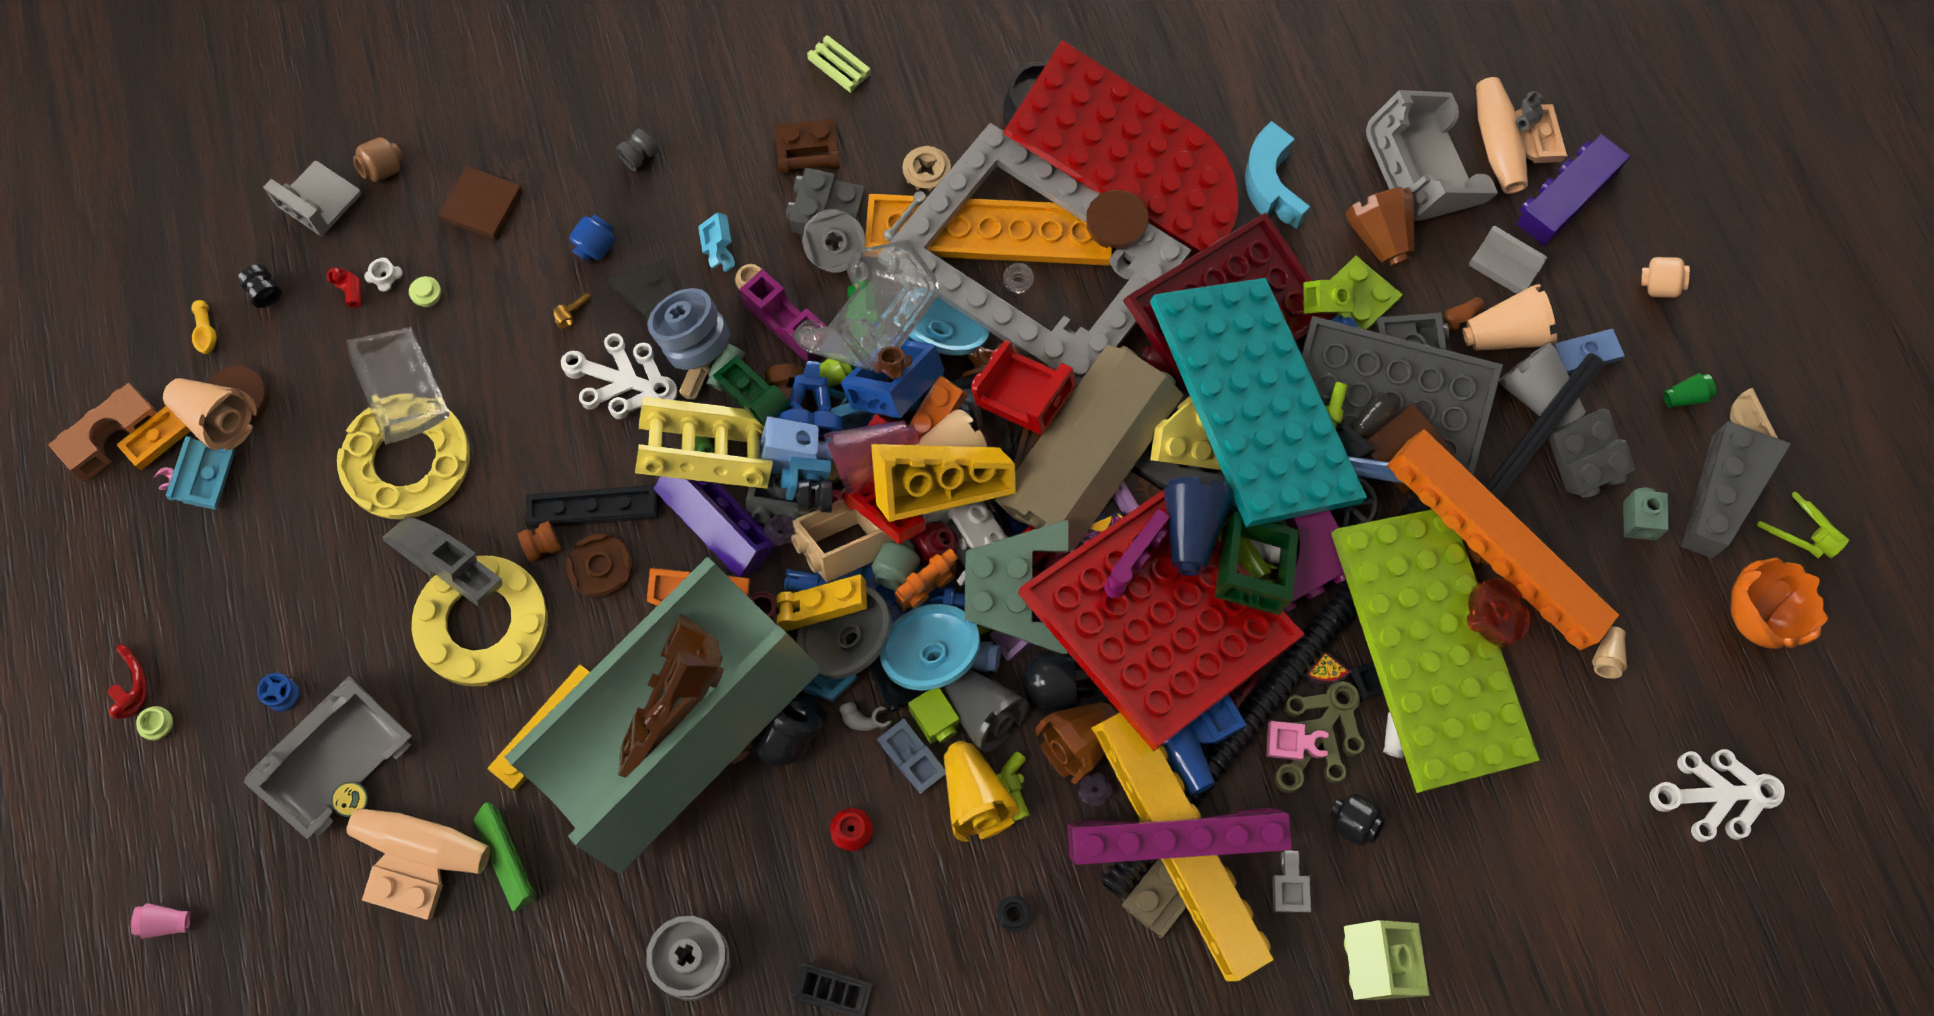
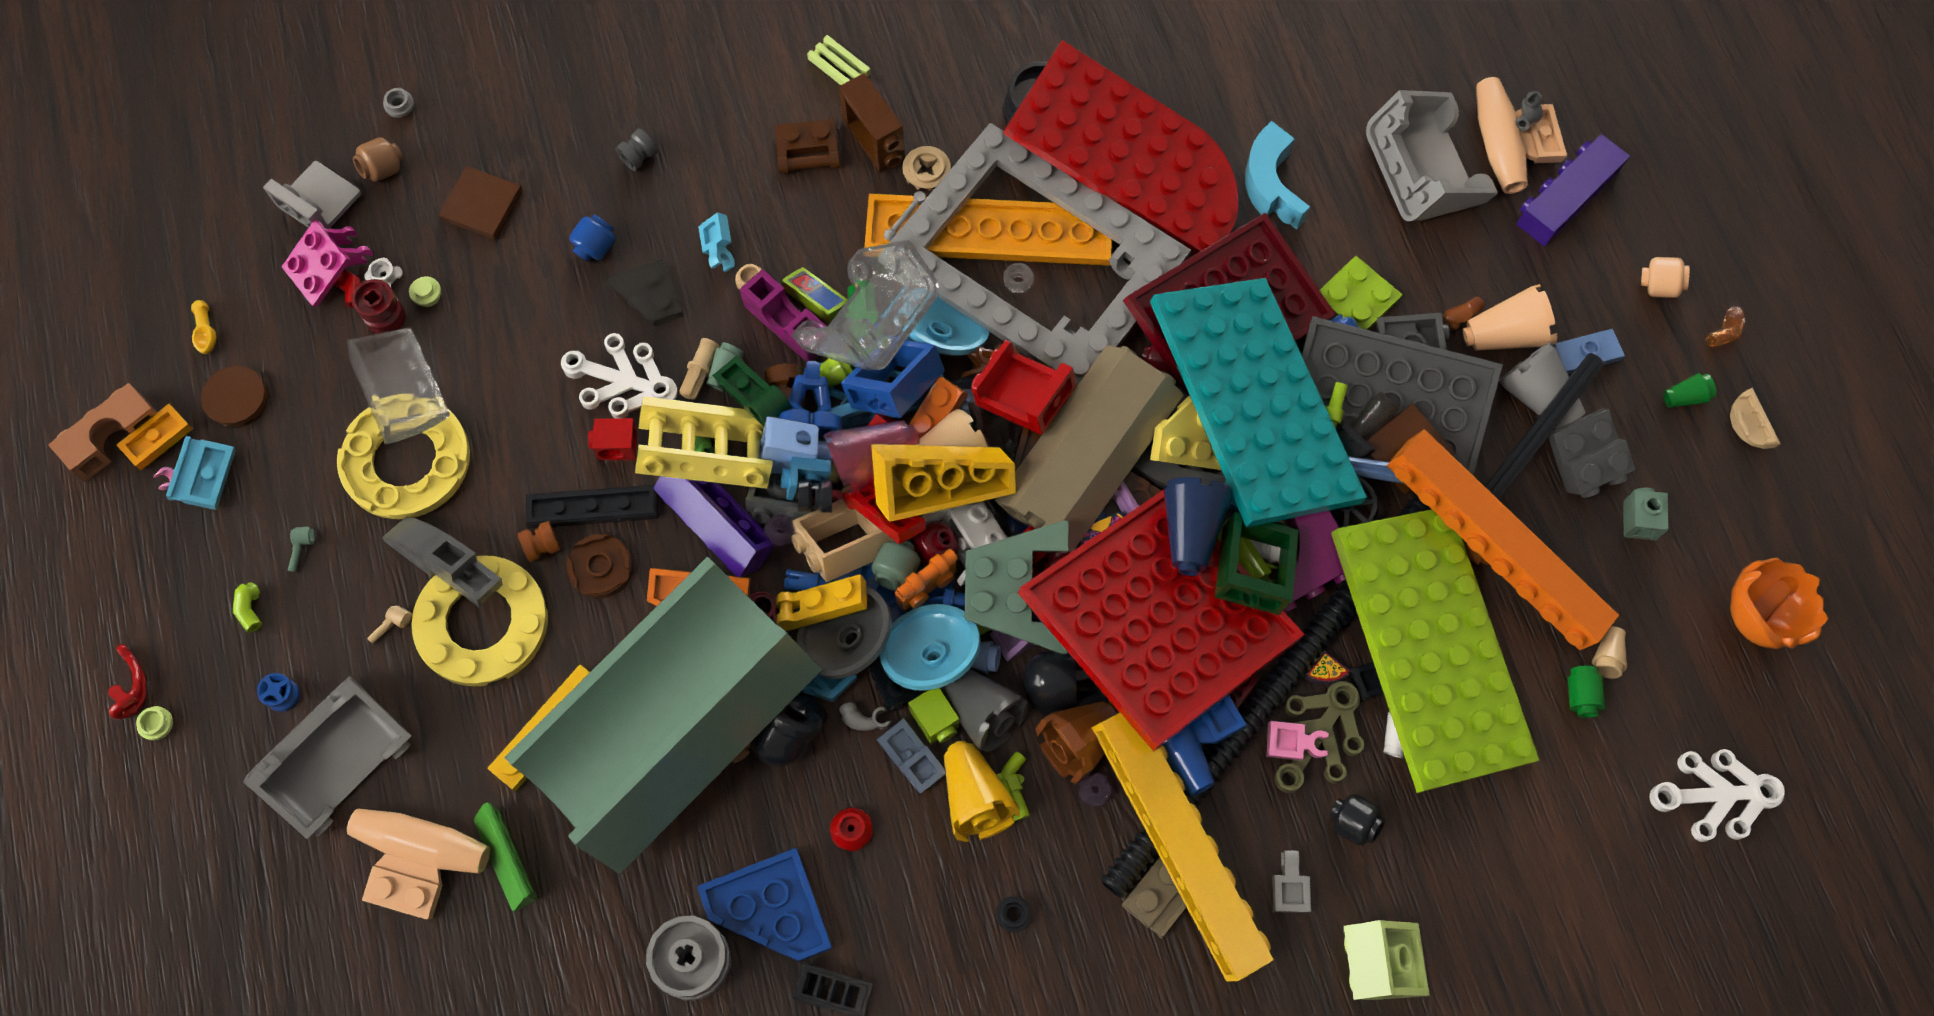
bright pink cone [131,903,191,939] -> none
light nougat cone [163,378,257,451] -> none
black wheel [237,264,282,308] -> none
light yellow tile [331,782,368,817] -> none
pearl gold hand [554,293,591,330] -> none
reddish brown windscreen [618,614,724,778] -> none
sand blue wheel [647,288,730,370] -> none
dark grey plate [786,168,865,242] -> none
light grey plate [802,209,865,273] -> none
reddish brown plate [873,346,912,379] -> none
magenta arch [1067,808,1292,865] -> none
reddish brown tile [1086,190,1148,250] -> none
magenta plate [1104,509,1170,598] -> none
lime brick [1303,280,1356,314] -> none
dark orange cone [1345,187,1414,267] -> none
clear red plate [1467,578,1530,647] -> none
light grey panel [1468,226,1547,294] -> none
dark grey wedge [1681,421,1791,558] -> none
lime plant [1757,492,1849,558] -> none
none -> lime arm [233,582,262,633]
none -> dark pink plate [282,220,373,307]
none -> sand green hand [287,526,315,572]
none -> dark red wheel [352,279,406,335]
none -> tan hand [367,606,413,644]
none -> light grey plate [383,88,414,118]
none -> red brick [588,418,638,461]
none -> blue plate [697,848,833,962]
none -> slope [781,267,848,325]
none -> reddish brown window [838,73,905,173]
none -> green brick [1567,666,1606,718]
none -> clear orange arm [1706,307,1745,348]

